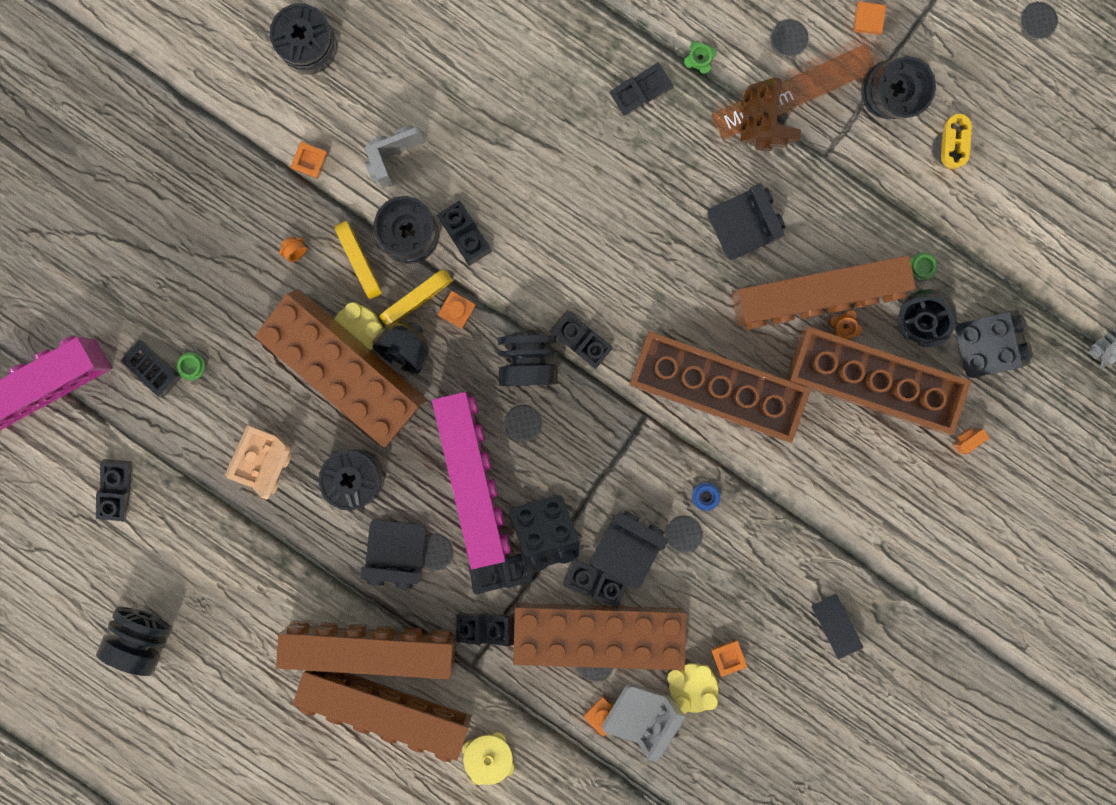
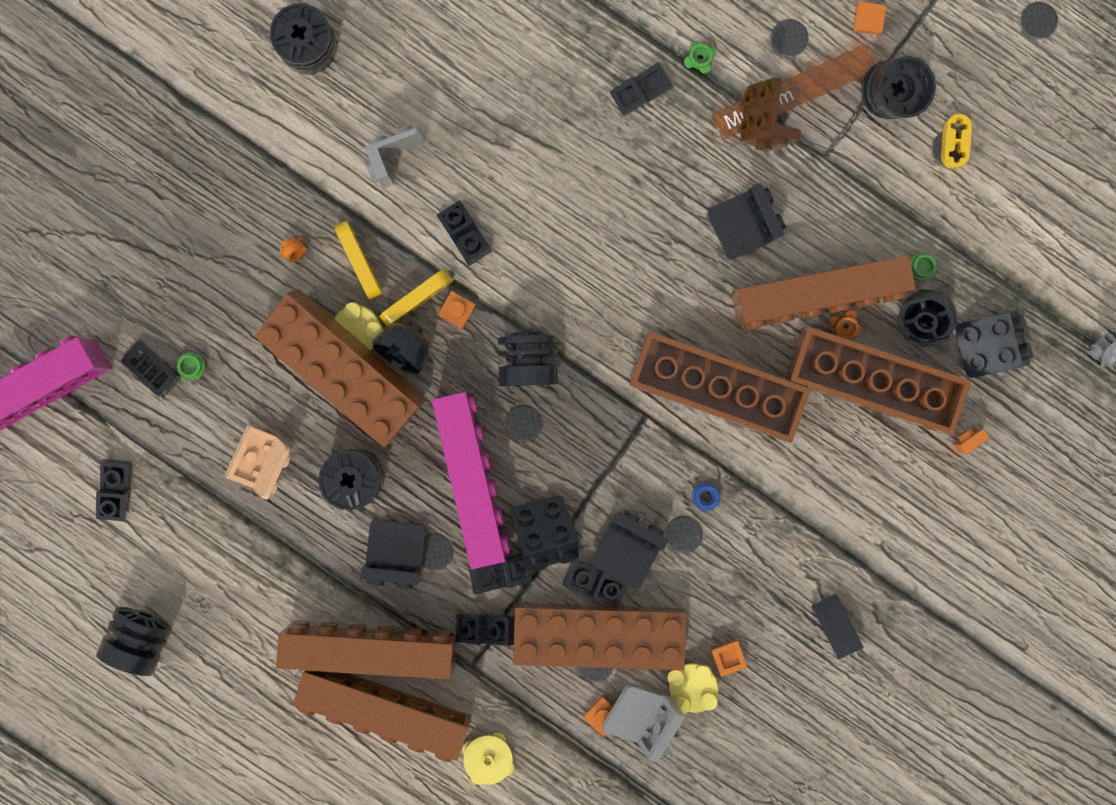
orange plate [290,141,328,179] -> none
black wheel [374,196,440,264] -> none
black slope [549,310,613,369] -> none

